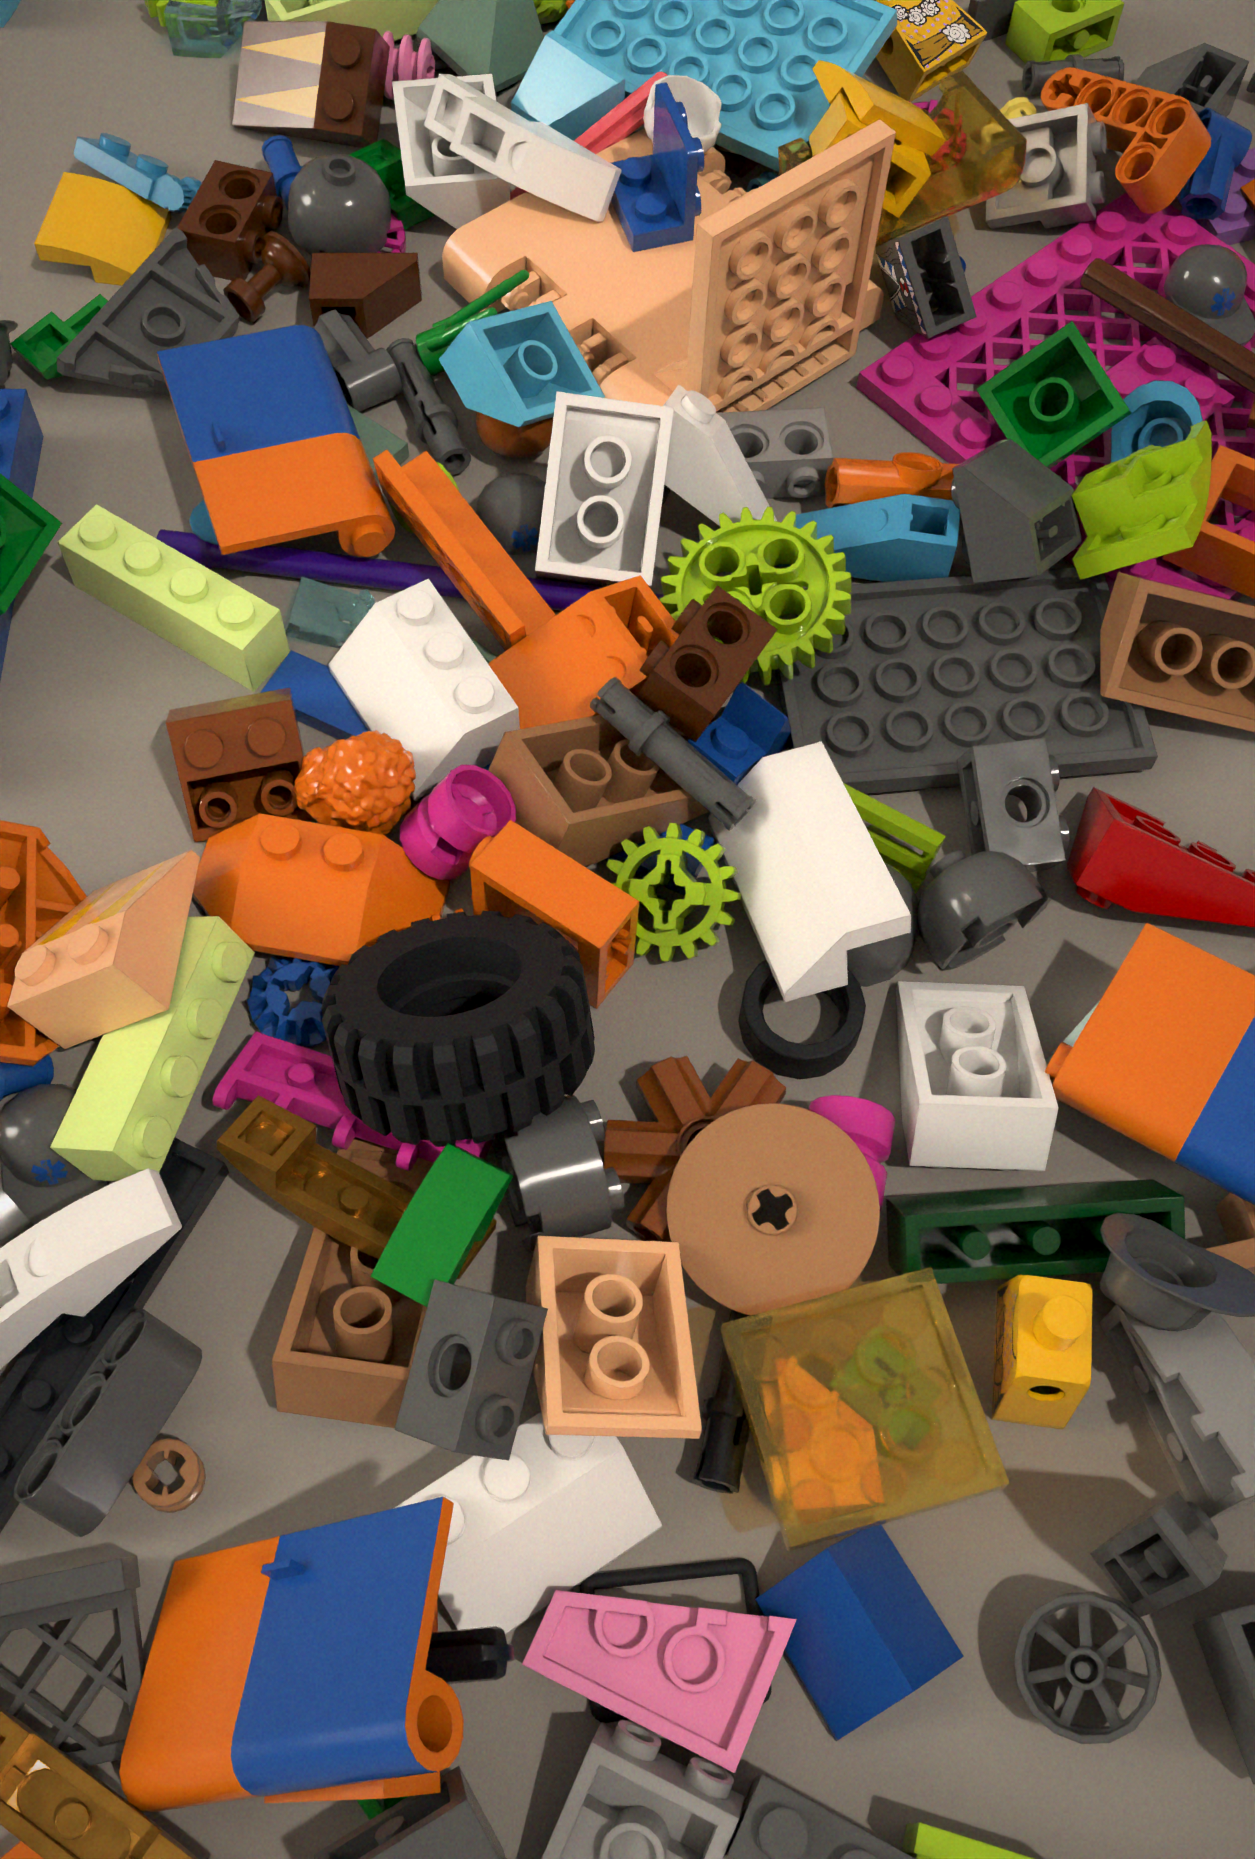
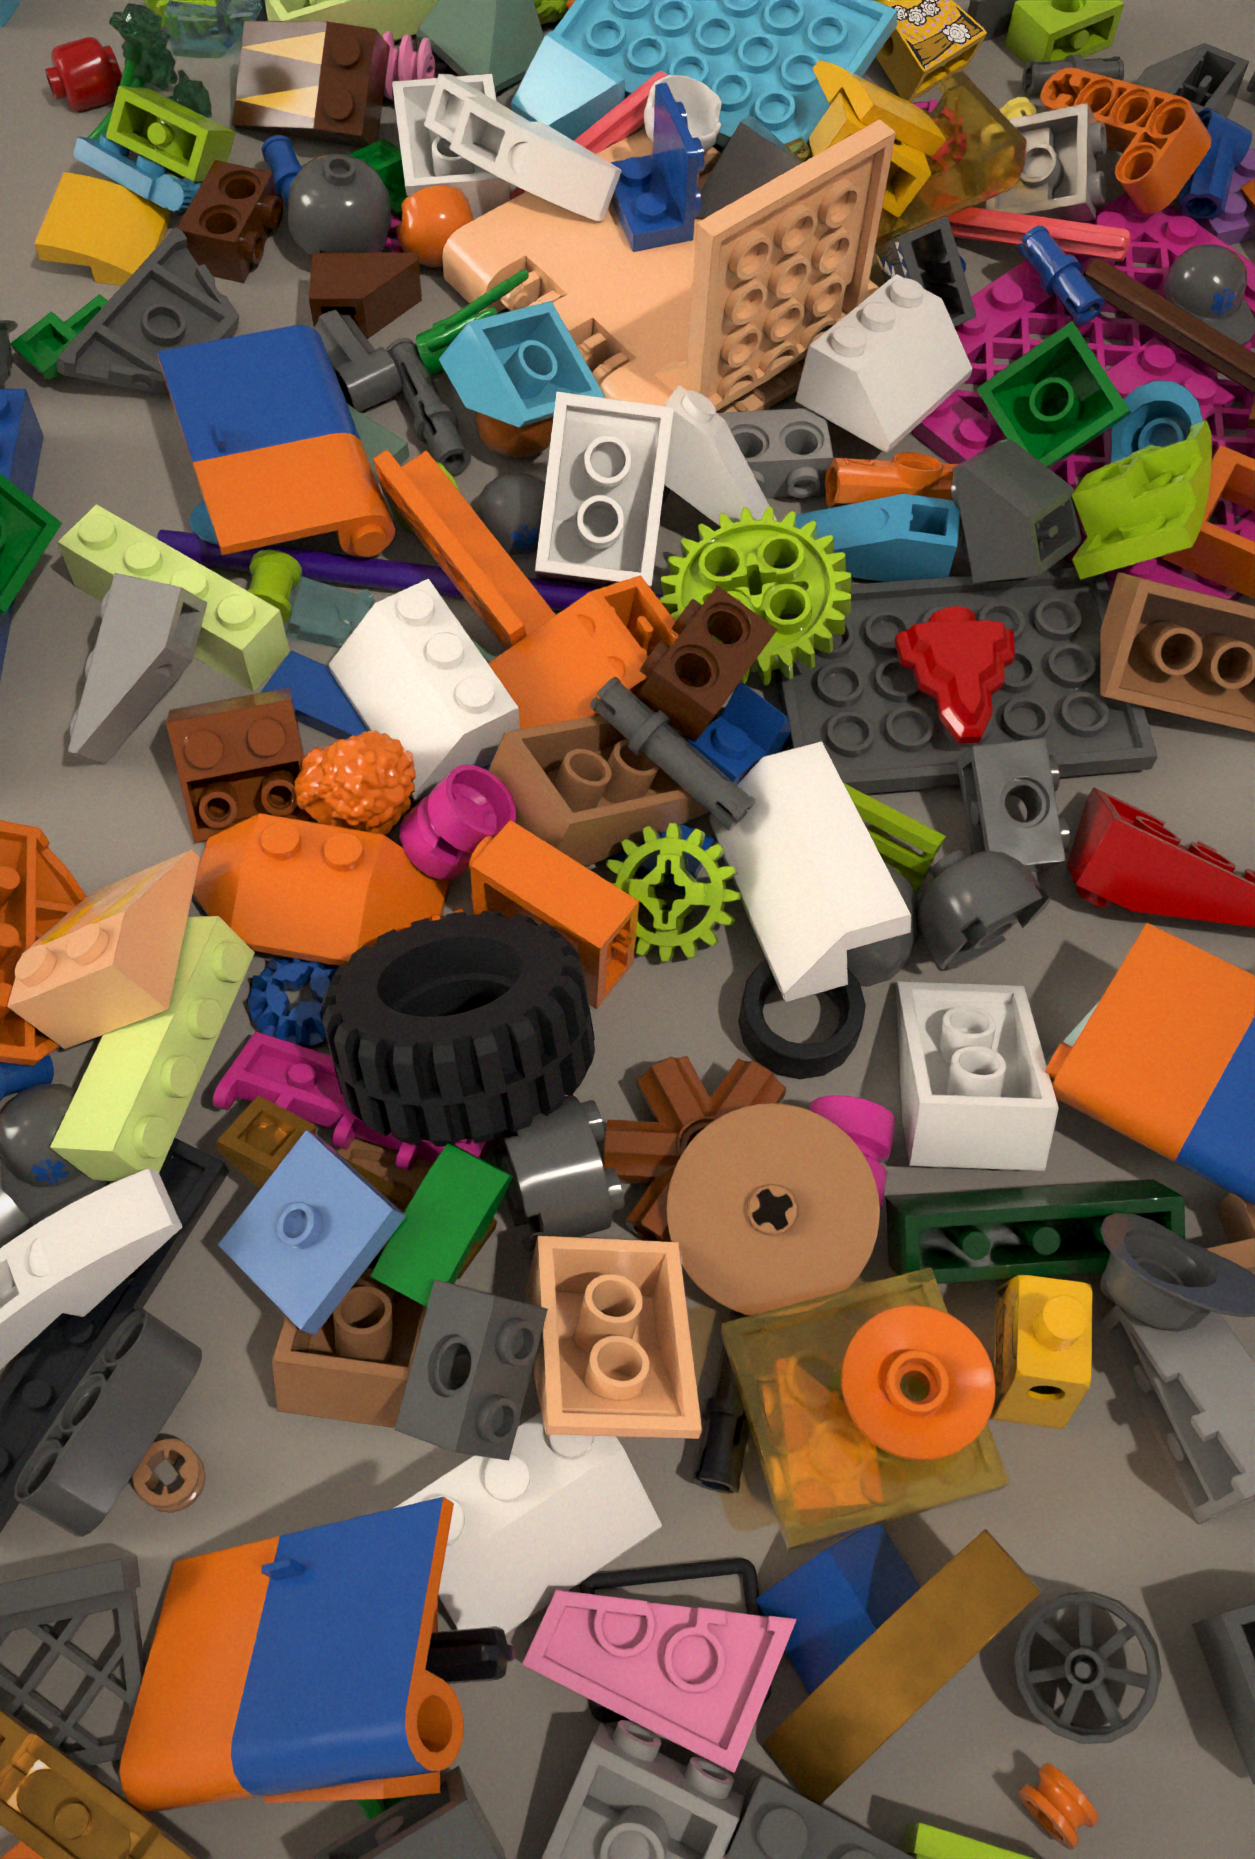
reddish brown piece [223,231,311,322] -> none
dark grey slope [1090,1491,1228,1618] -> none
none -> red head [45,37,122,112]
none -> light grey slope [68,573,207,764]
none -> clear green plant [87,3,212,139]
none -> lime brick [106,86,236,182]
none -> medium blue plate [218,1130,406,1335]
none -> lime bush [247,549,302,624]
none -> orange hair [396,185,474,268]
none -> dark grey slope [695,116,803,218]
none -> pearl gold slope [763,1529,1043,1806]
none -> white slope [795,274,973,453]
none -> orange dish [841,1305,995,1461]
none -> red rock [894,606,1015,744]
none -> coral axle [933,203,1131,262]
none -> blue pin [1017,226,1105,325]
none -> orange bush [1018,1763,1099,1850]

